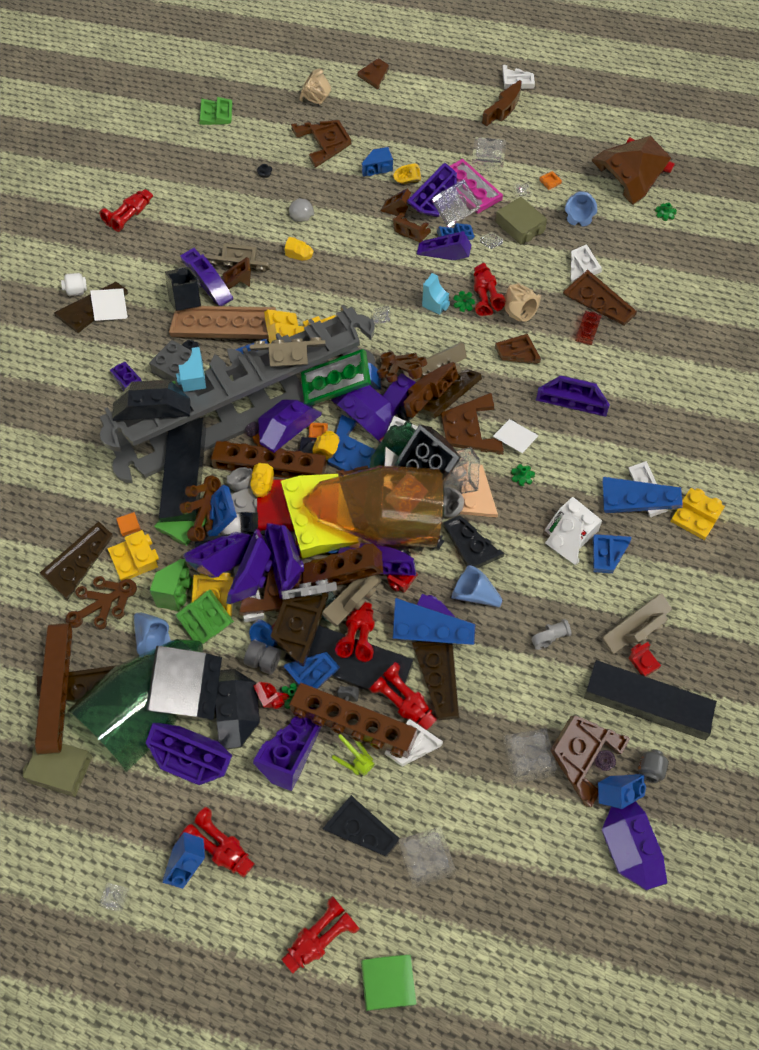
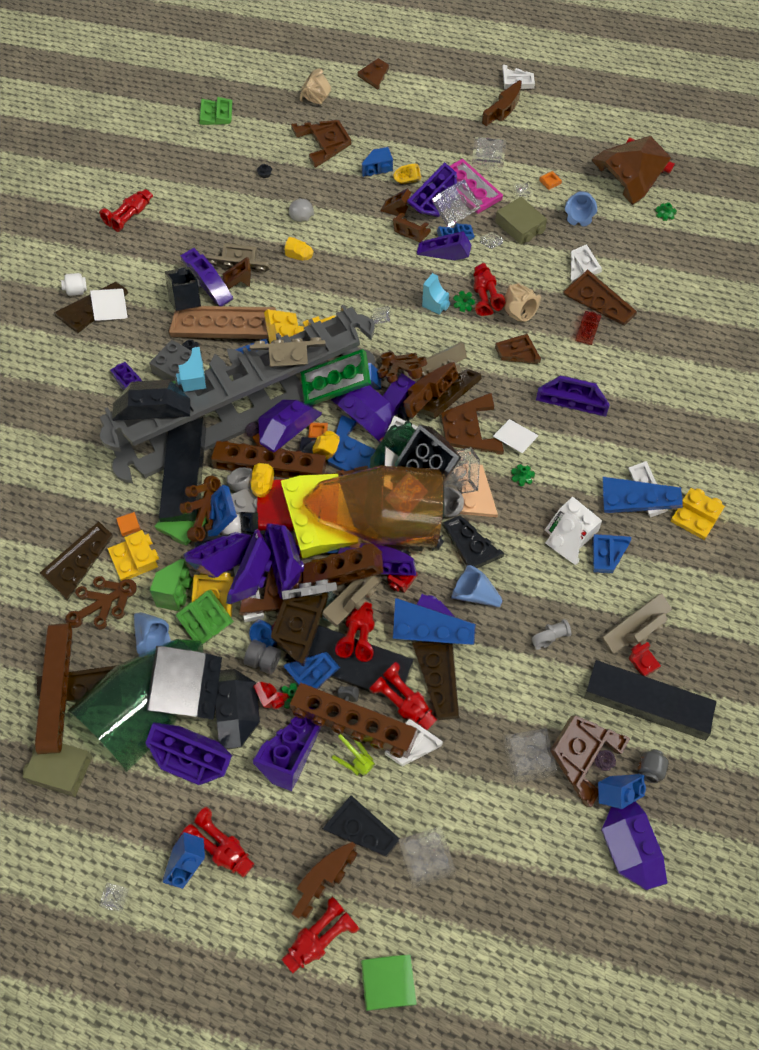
none -> reddish brown slope [291,842,358,923]

